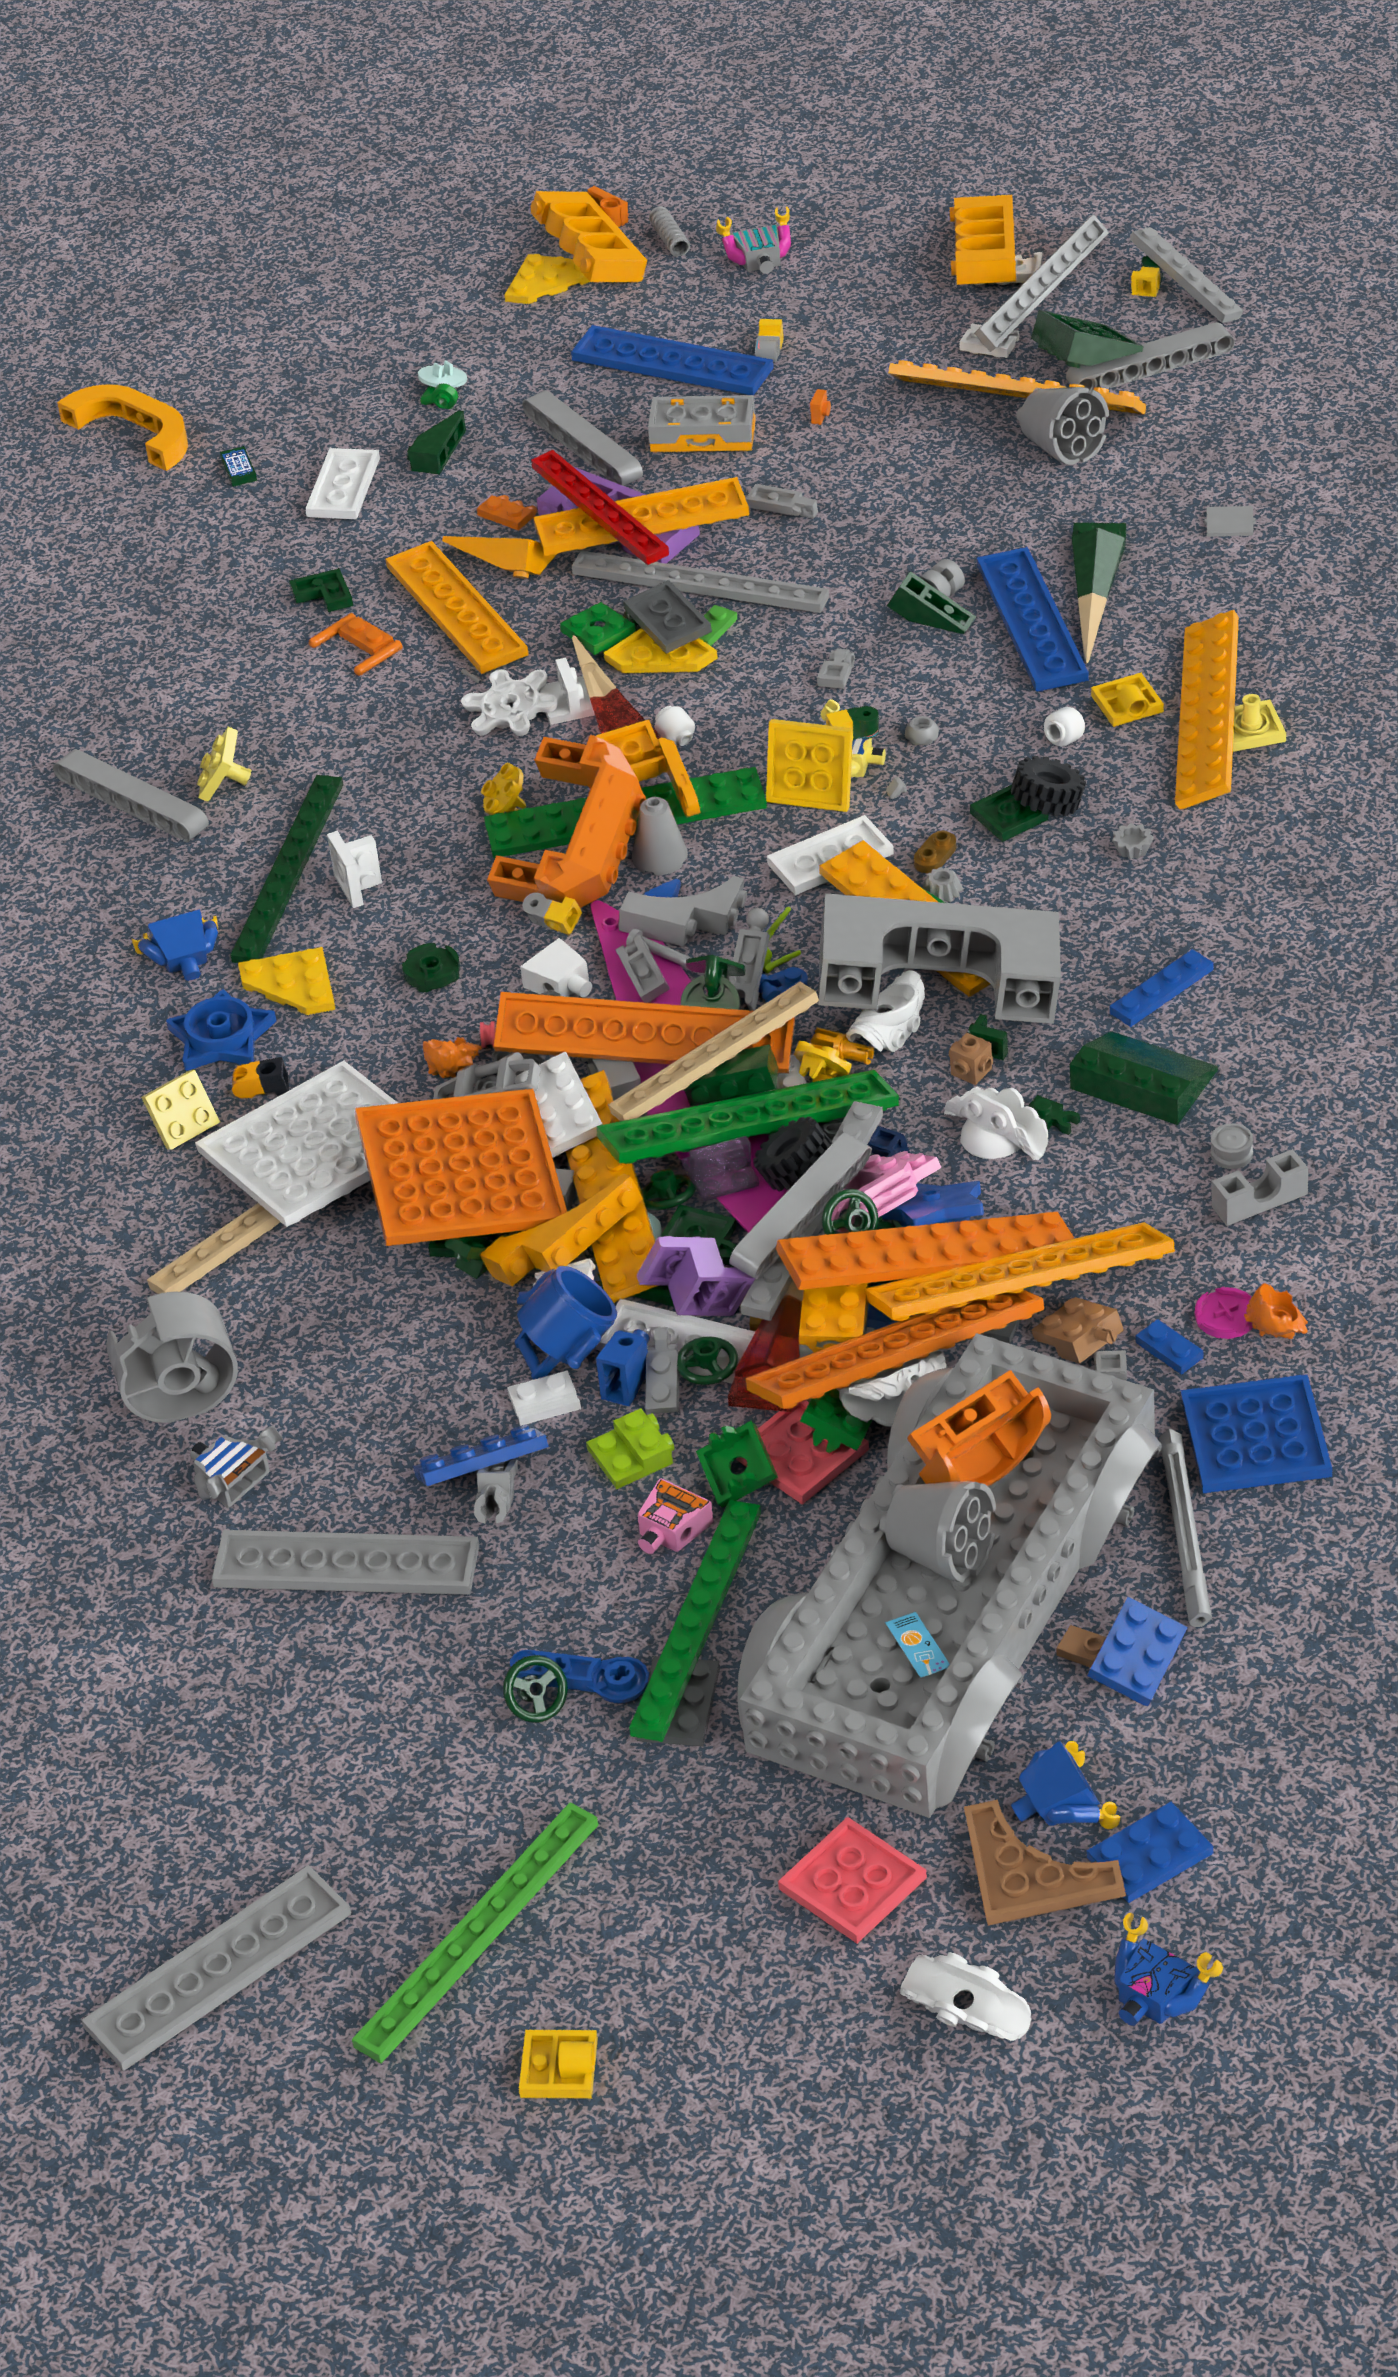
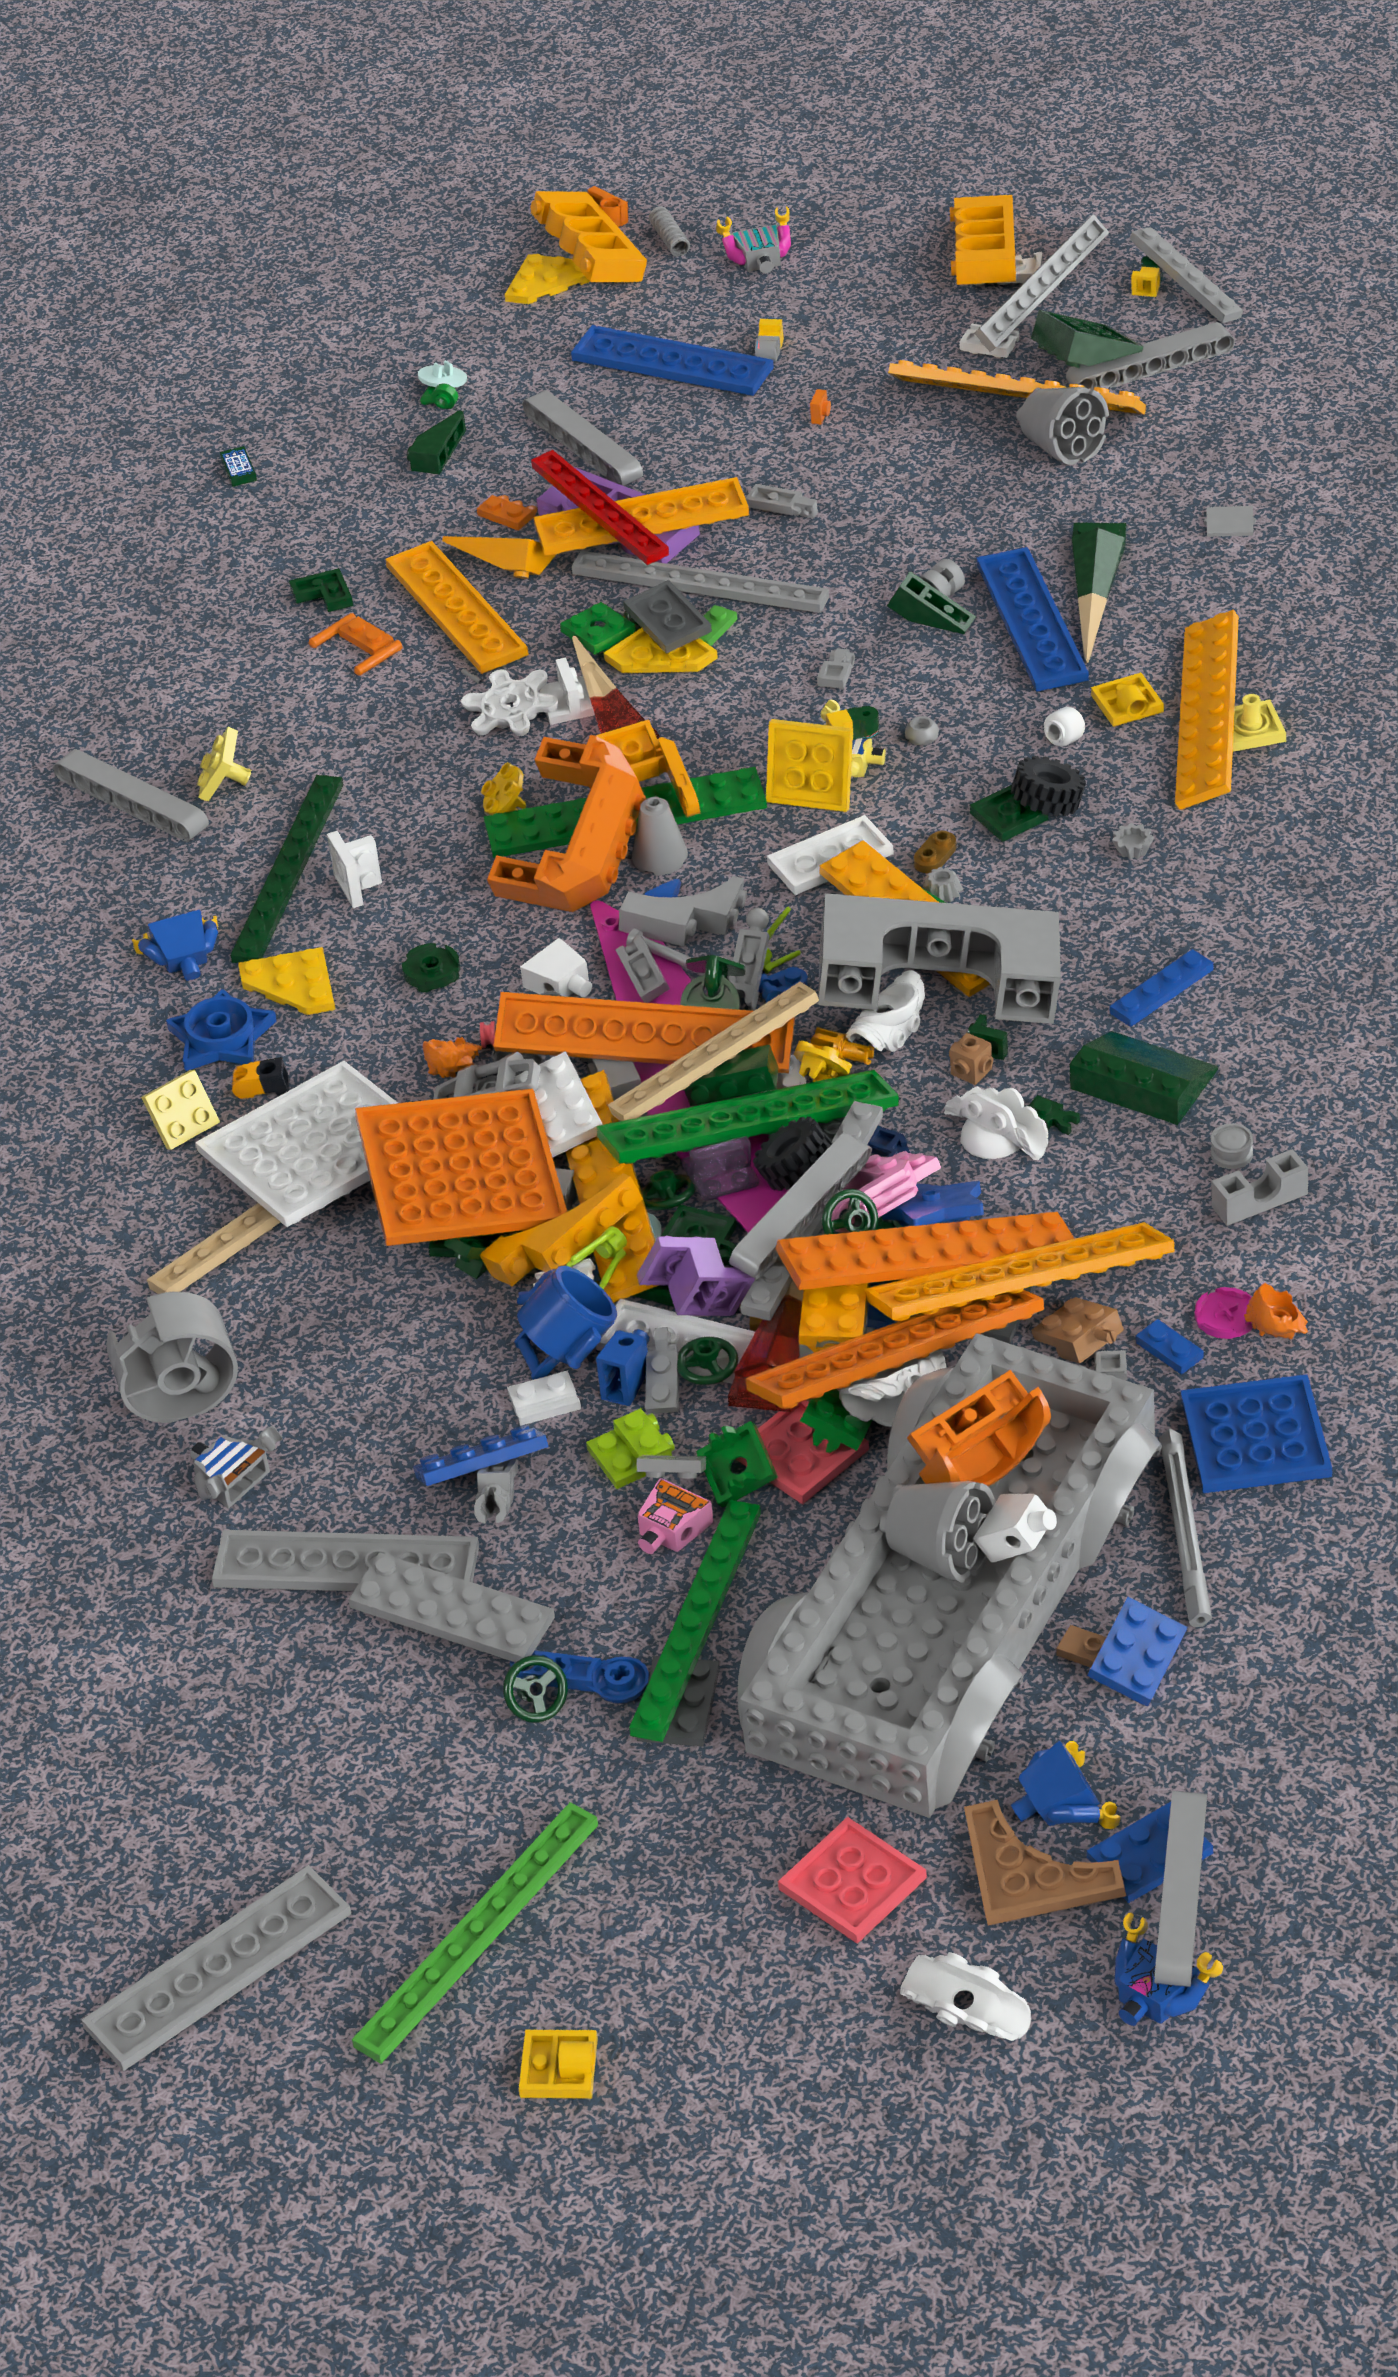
light orange arch [57,385,188,471] -> none
white plate [306,448,380,519] -> none
yellow leg [522,892,582,935] -> none
light grey piece [648,395,756,452] -> none
white head [654,706,695,746] -> none
medium azure sticker [885,1612,950,1678] -> none
light grey rock [886,777,907,799] -> none
none -> light grey plate [348,1552,555,1663]
none -> lime plant [566,1226,627,1290]
none -> light grey plate [637,1455,706,1478]
none -> white torso [973,1494,1057,1563]
none -> light grey beam [1154,1791,1207,1987]

